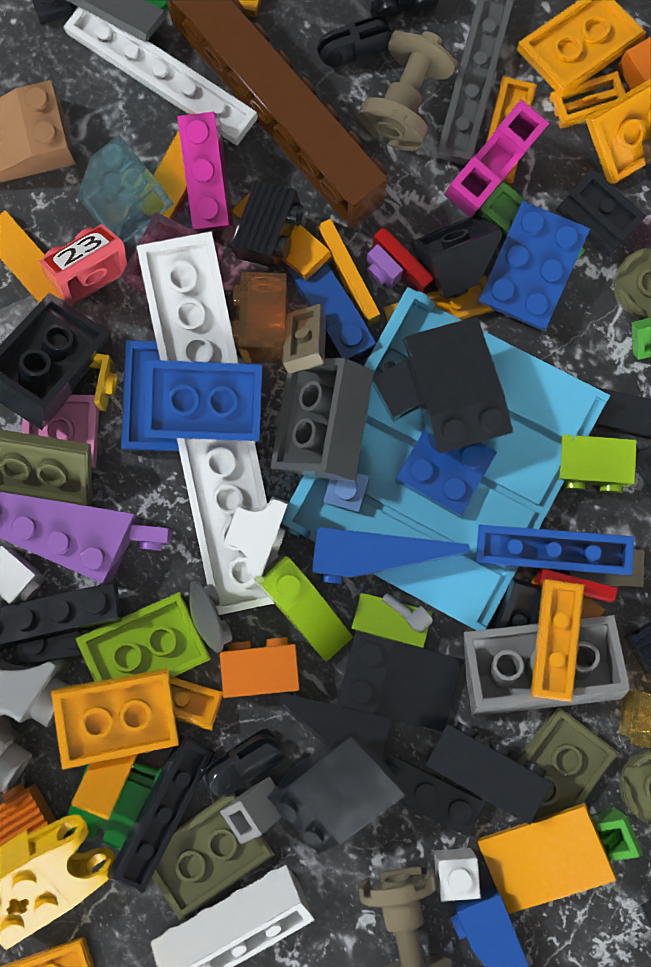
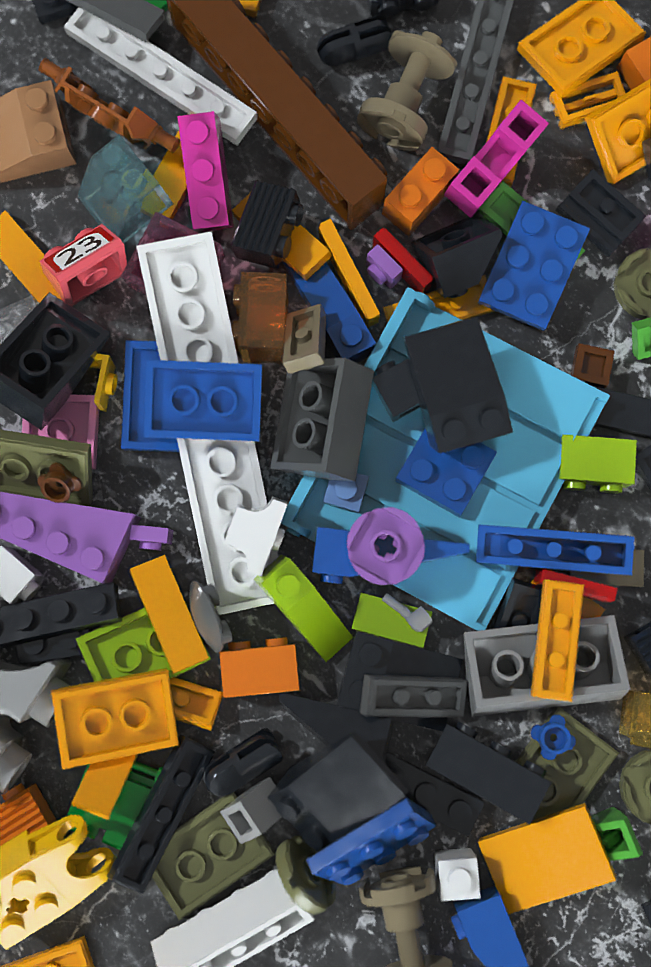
none -> reddish brown plate [37,463,82,503]
none -> dark orange plate [39,58,180,153]
none -> light orange tile [129,555,209,674]
none -> olive tile [275,835,336,915]
none -> blue plate [307,798,437,885]
none -> medium lavender plate [347,507,425,585]
none -> dark grey tile [360,674,468,717]
none -> orange brick [382,147,460,237]
none -> blue plate [531,715,576,760]
none -> reddish brown plate [571,343,615,389]

